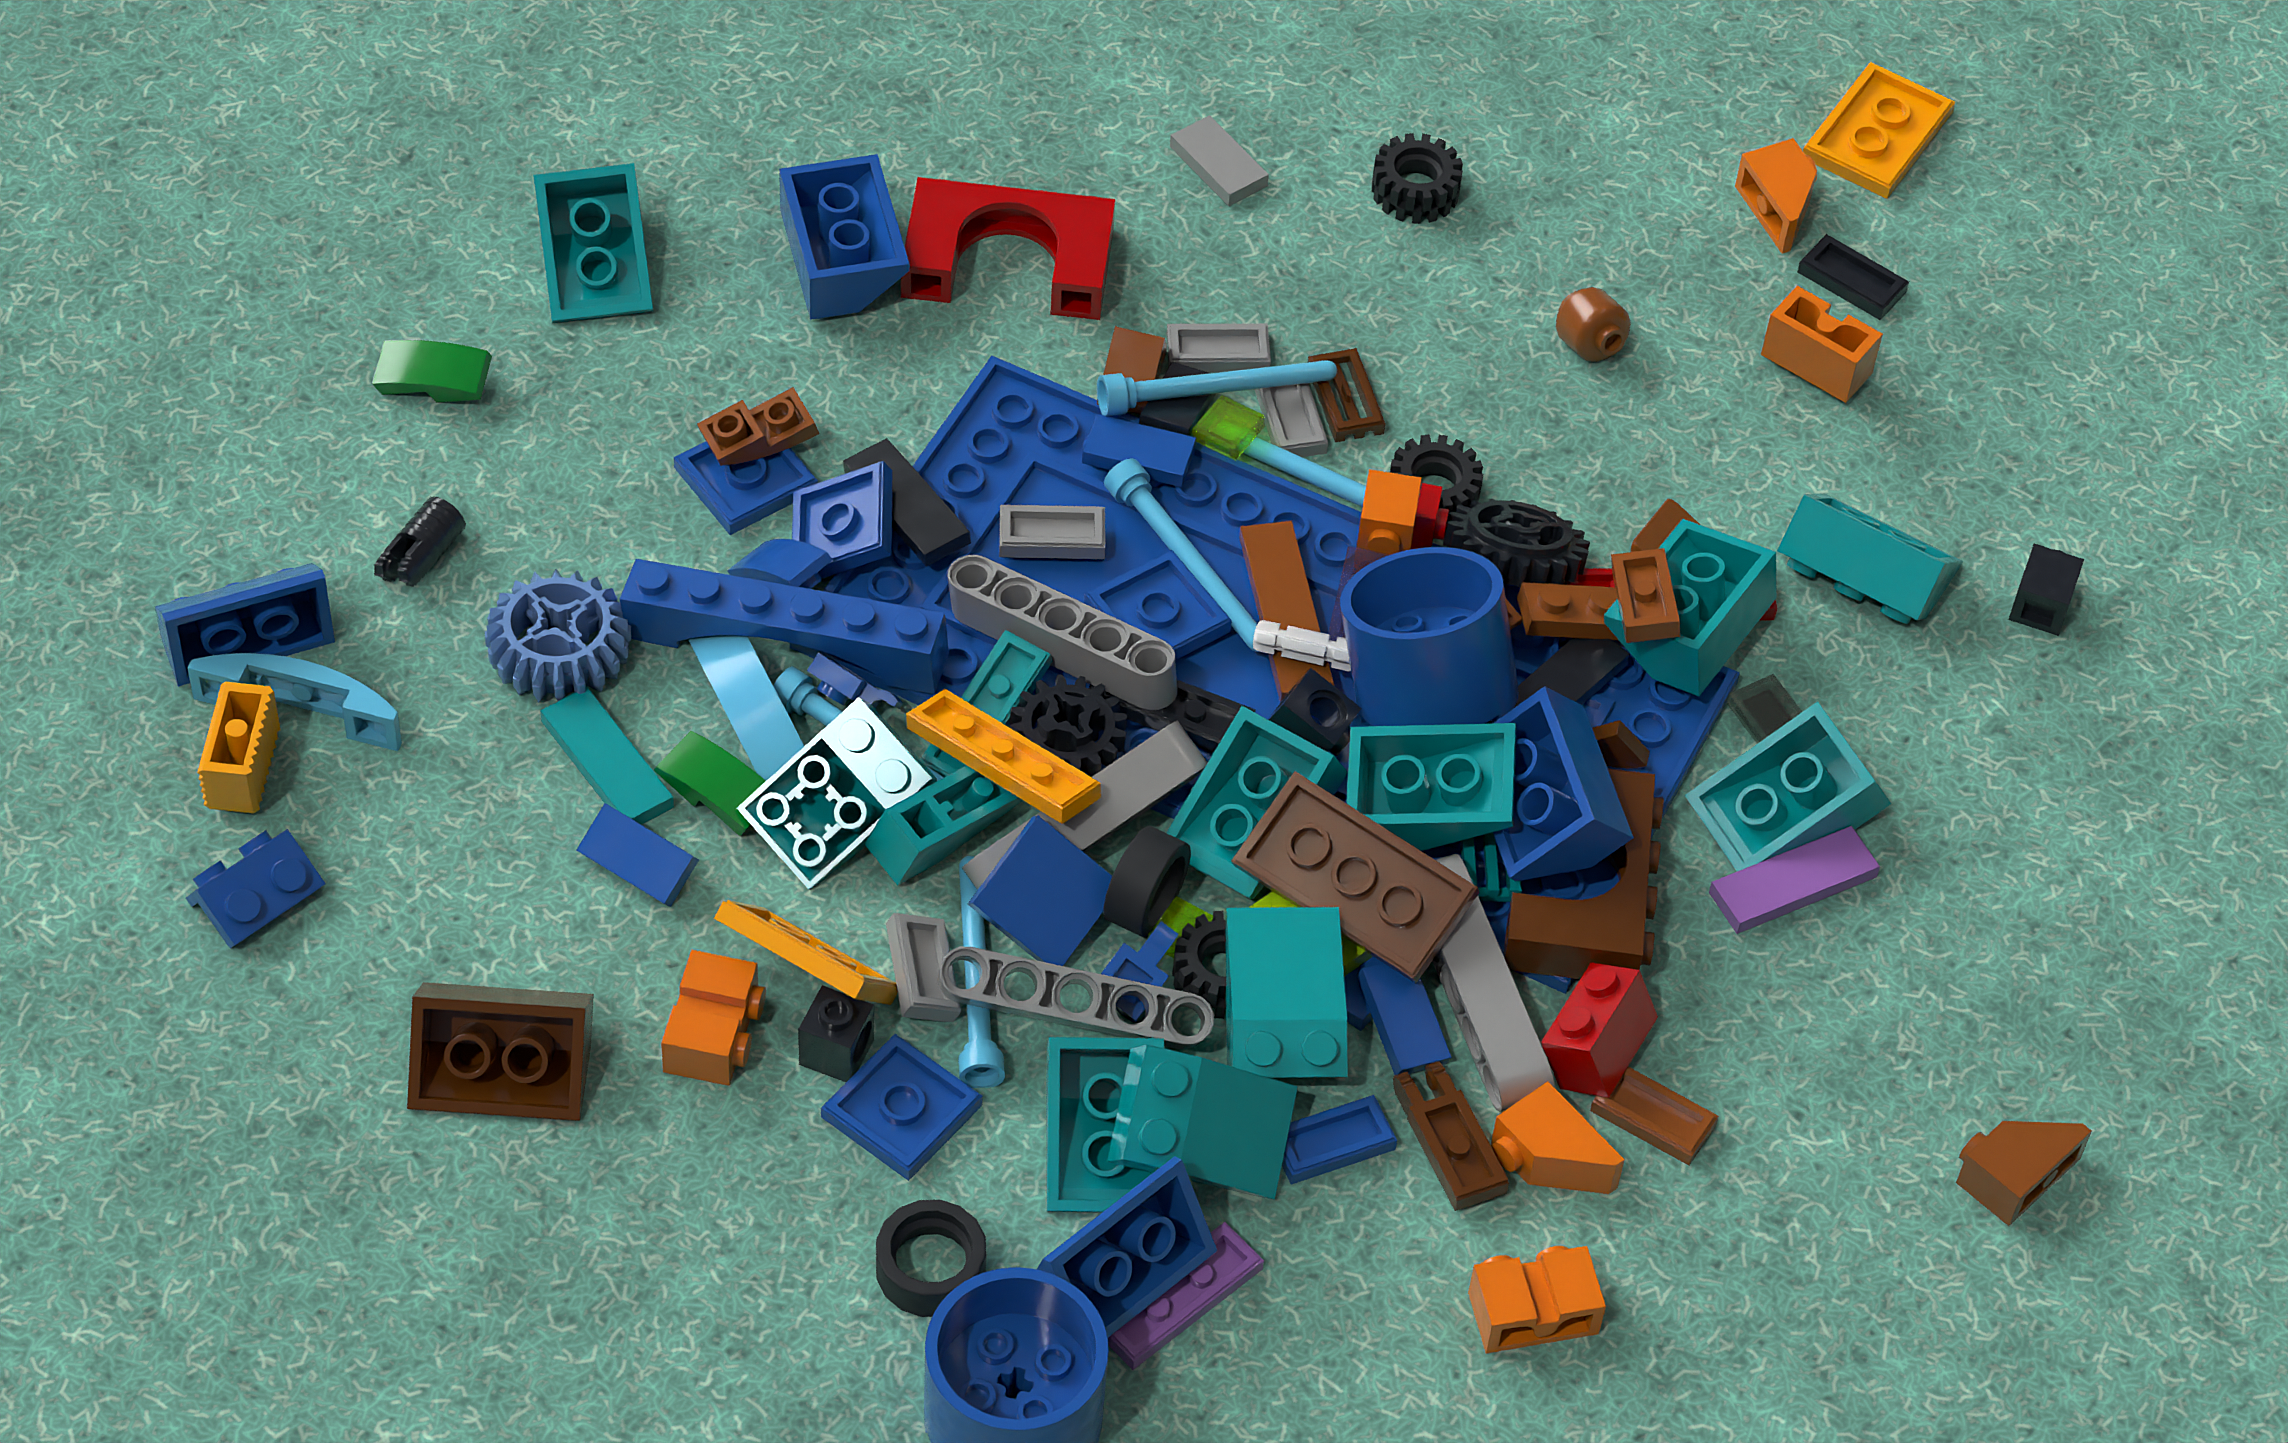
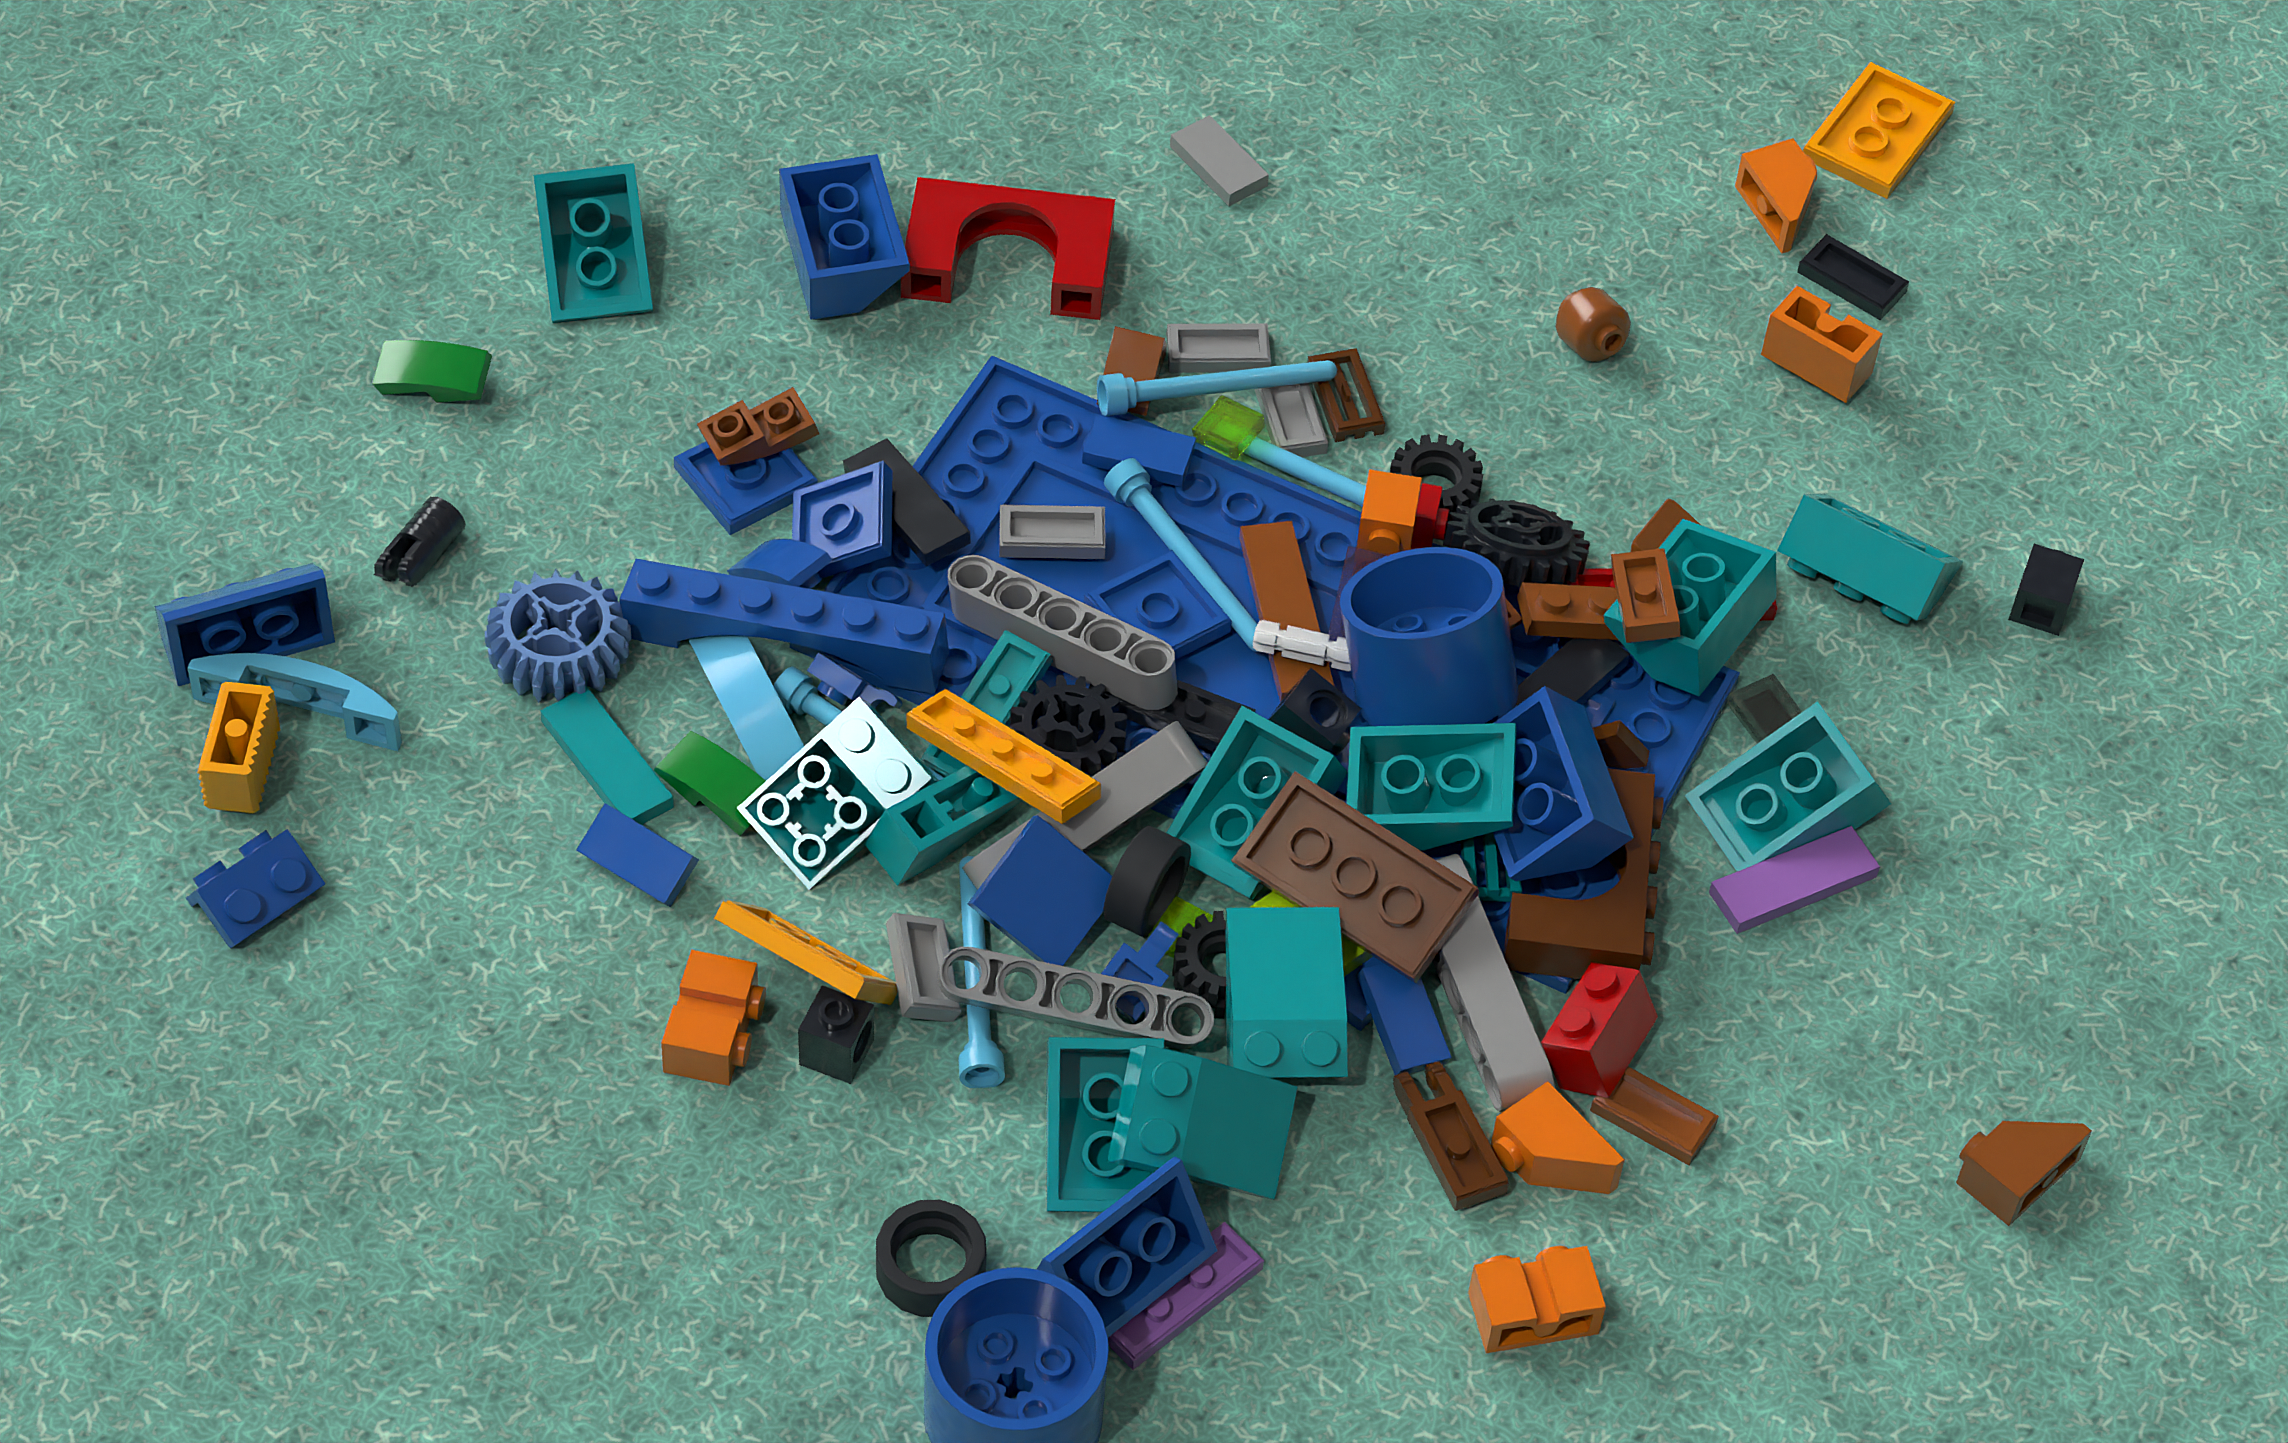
reddish brown slope [407,982,594,1121] -> none
blue tile [821,1034,983,1181] -> none
black tile [1139,362,1216,436] -> none
blue tile [1282,1095,1397,1185] -> none
black tyre [1372,133,1463,224] -> none

